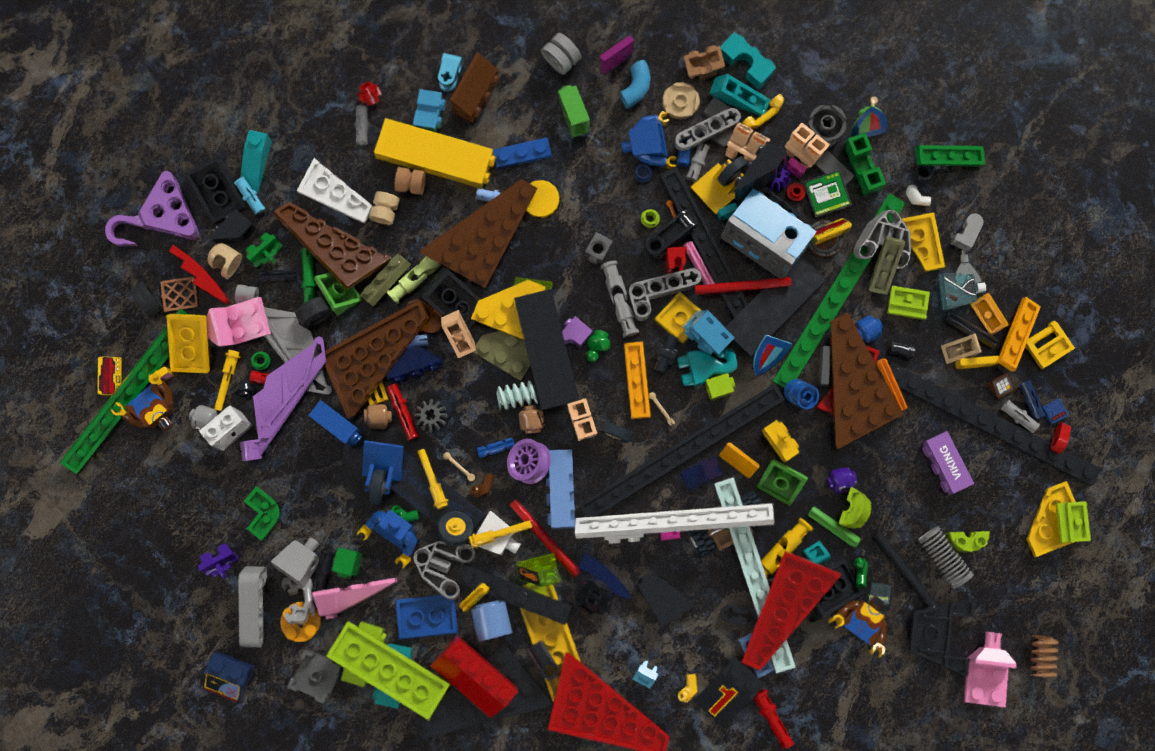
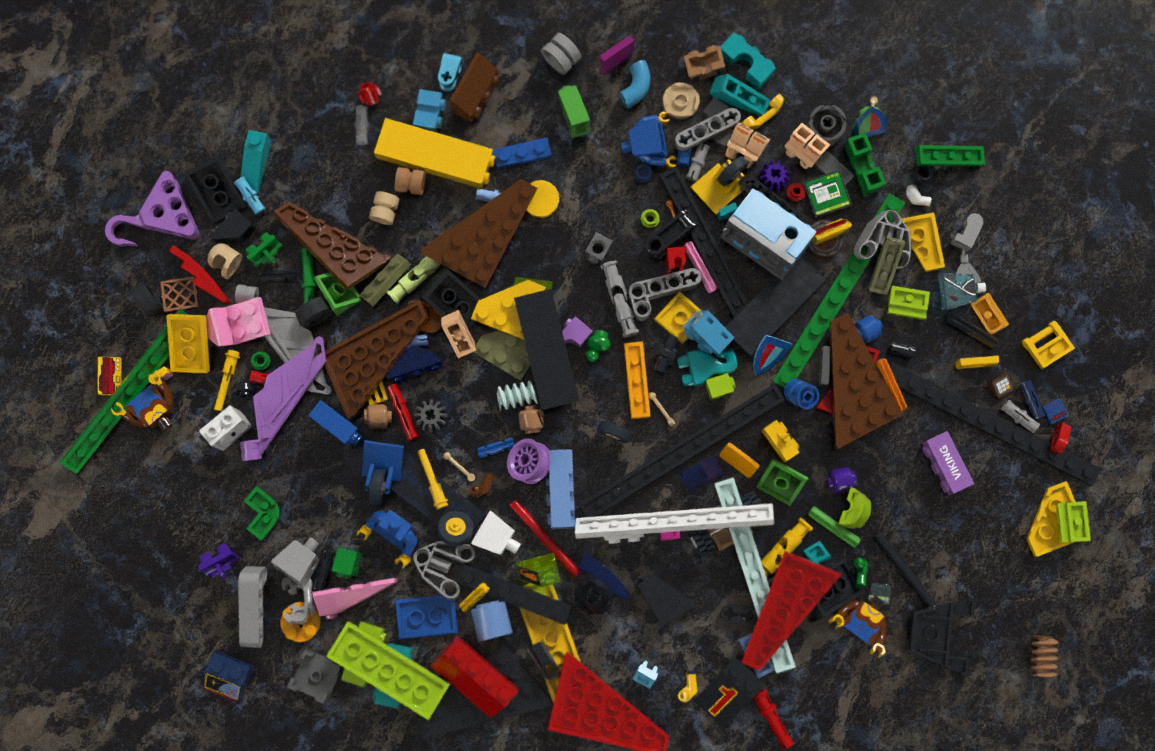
light grey head [189,405,218,430] -> none
white wing [297,158,373,224] -> none
green arm [391,505,420,522] -> none
yellow pin [469,521,532,549] -> none
light nougat hips [567,398,597,441] -> none
red piece [695,277,791,295] -> none
black slope [734,141,787,201] -> none
dark pink tile [786,157,807,178] -> none
light grey piece [918,526,974,588] -> none
tan slope [941,334,981,364] -> none
lime cylinder [944,531,990,552] -> none
bright pink plate [964,632,1016,707] -> none
light orange tile [997,297,1040,372] -> none

